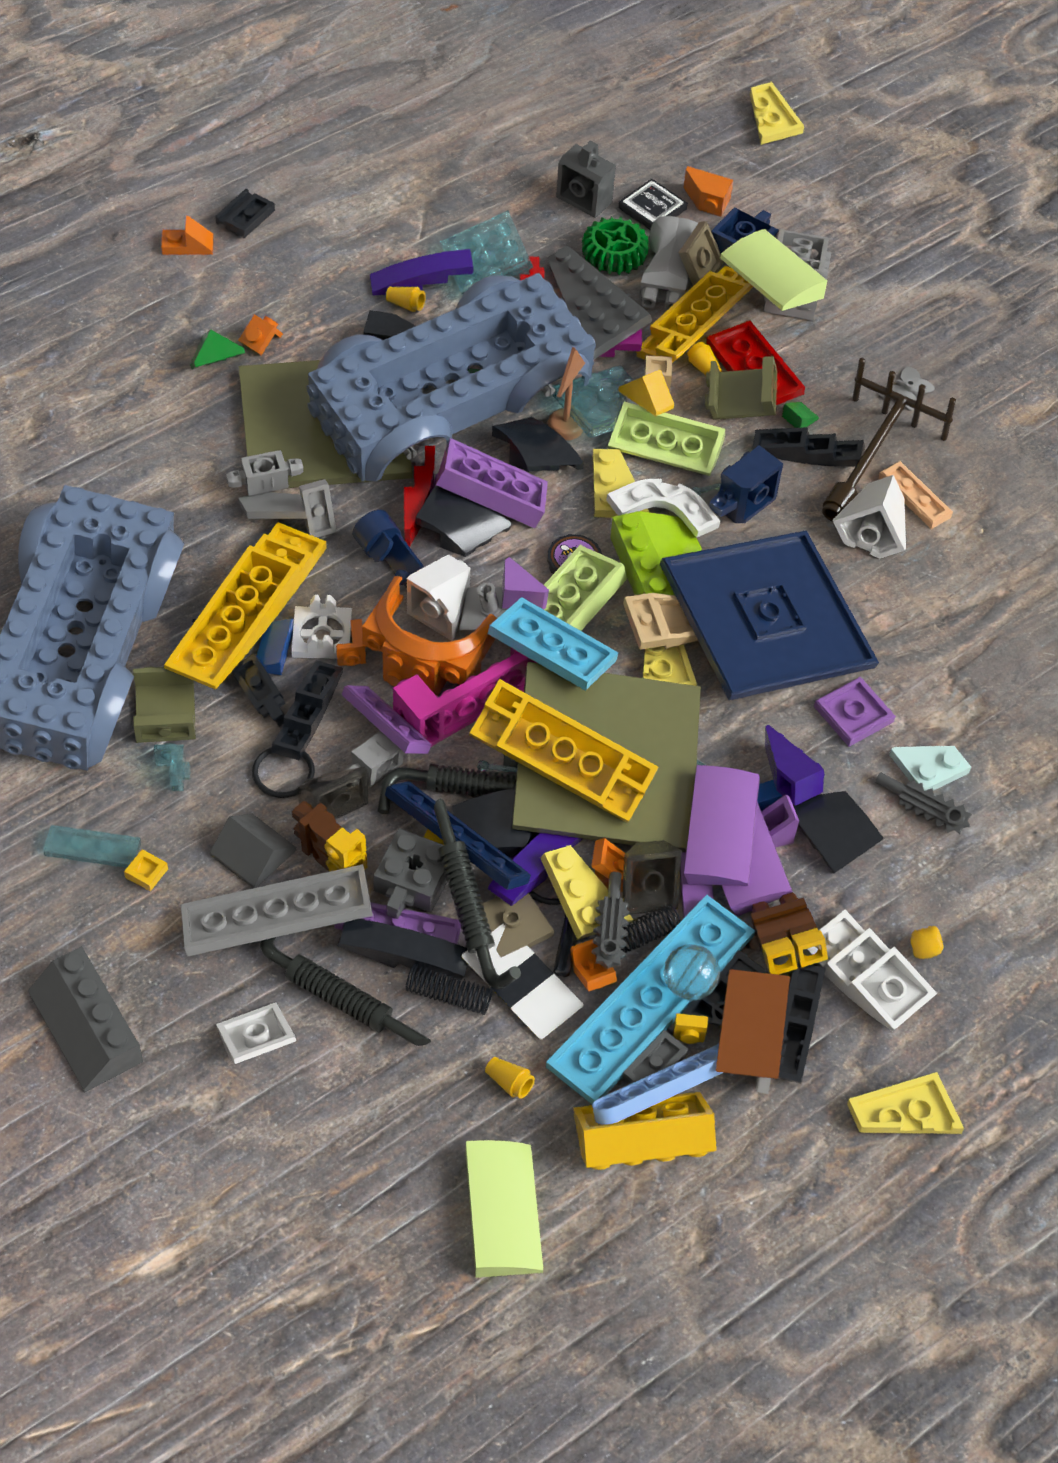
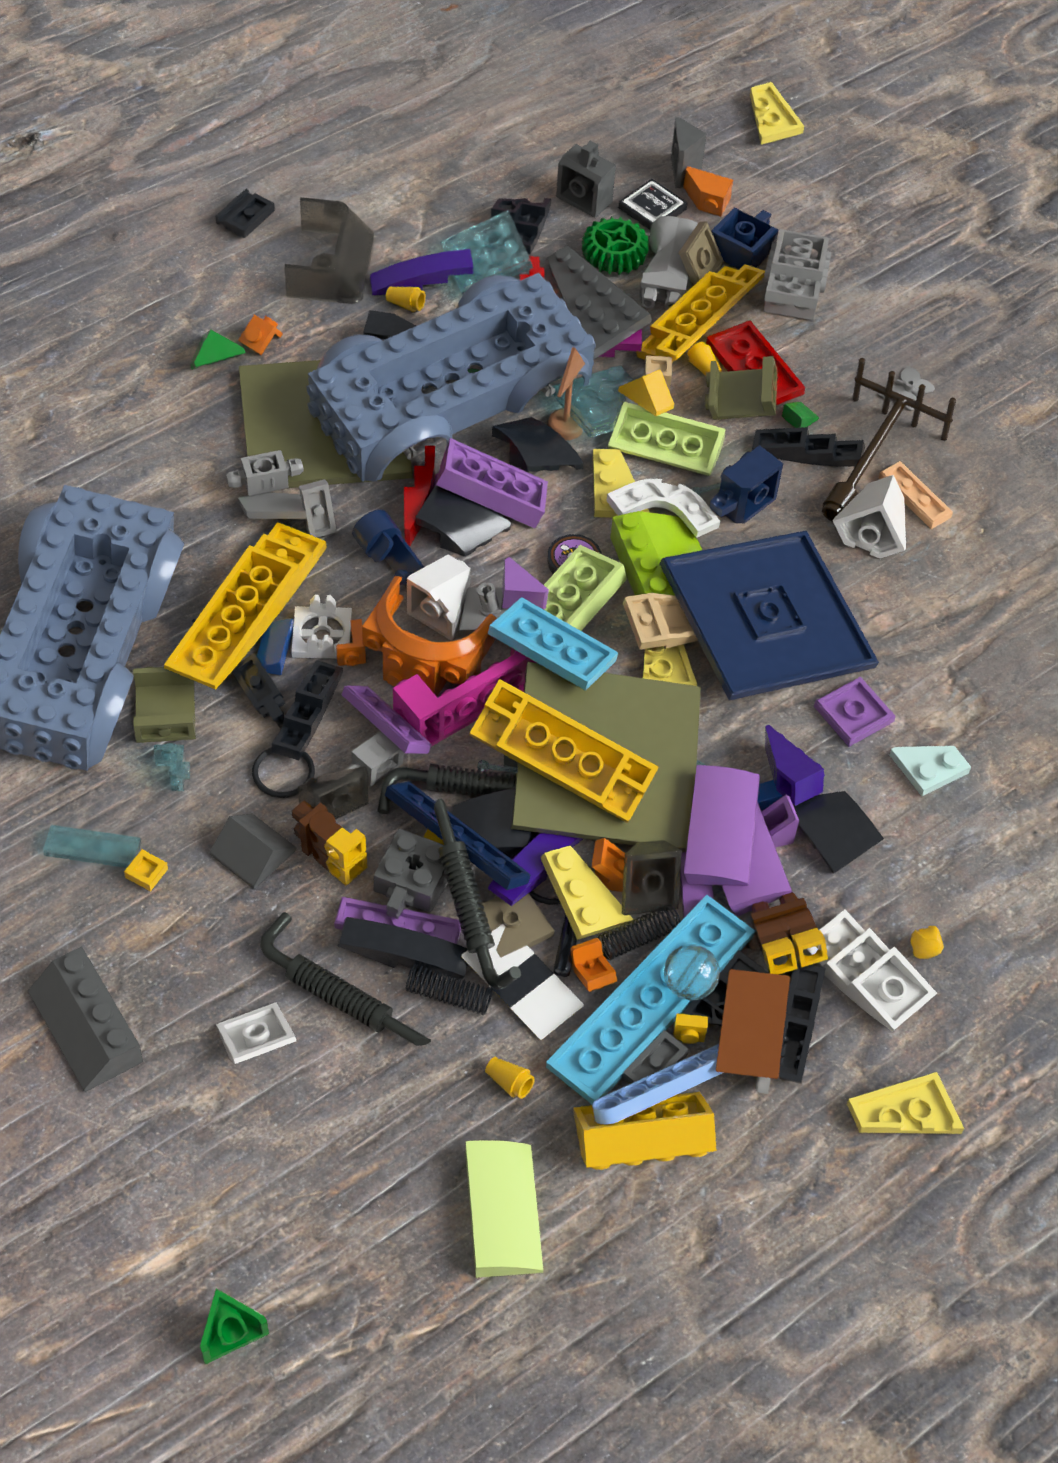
orange slope [161,216,214,255] -> none
light grey plate [181,864,373,957] -> none
dark grey piece [591,872,630,969] -> none
yellowish green slope [720,229,827,311] -> none
dark grey piece [875,772,972,834] -> none
none -> green slope [200,1288,269,1364]
none -> clear smoke windscreen [284,197,374,304]
none -> black slope [482,198,551,255]
none -> dark grey slope [671,118,707,188]

